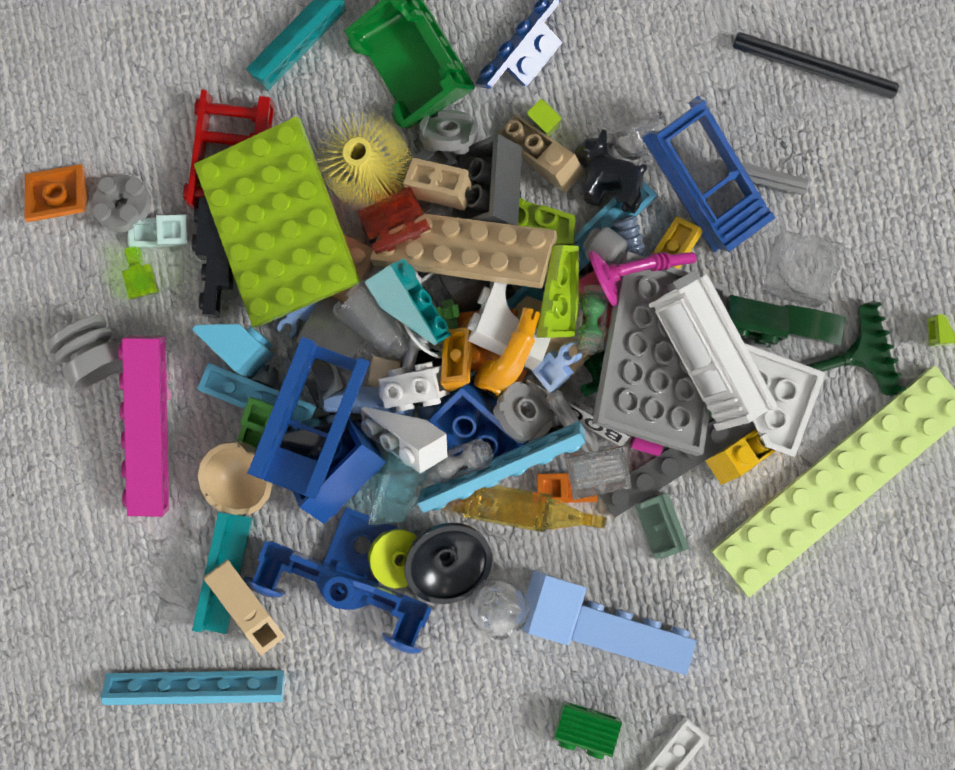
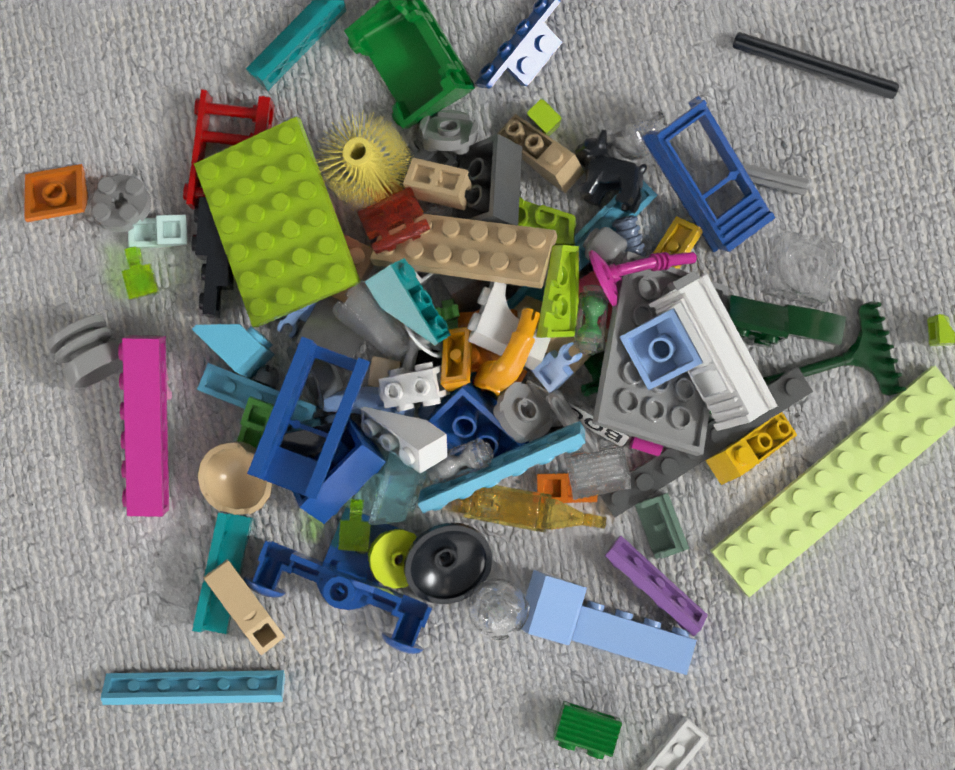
white plate [744,343,825,457] -> none
none -> clear neon green plate [338,499,371,552]
none -> medium lavender plate [605,535,708,637]
none -> light blue slope [620,308,703,390]

